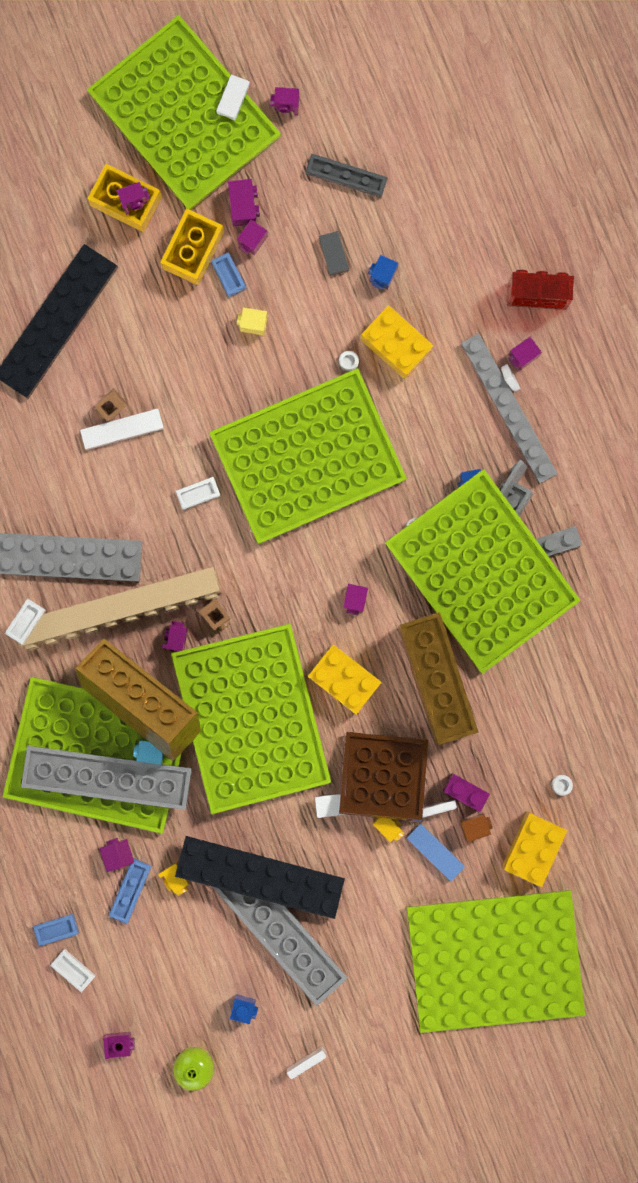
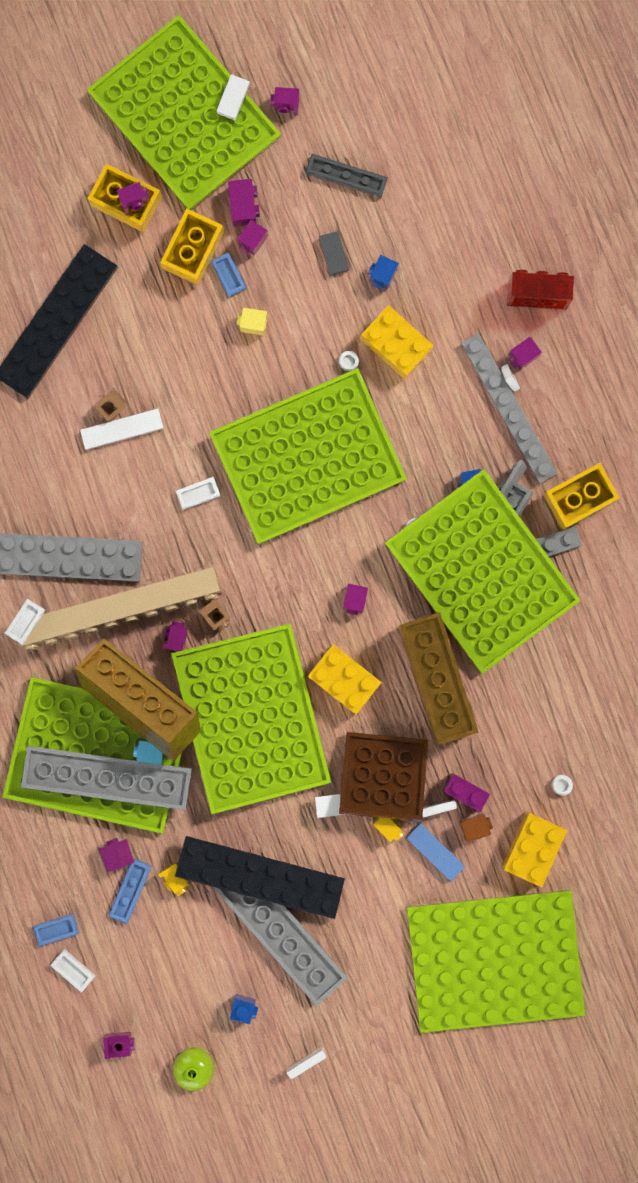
none -> yellow brick [543,463,620,530]

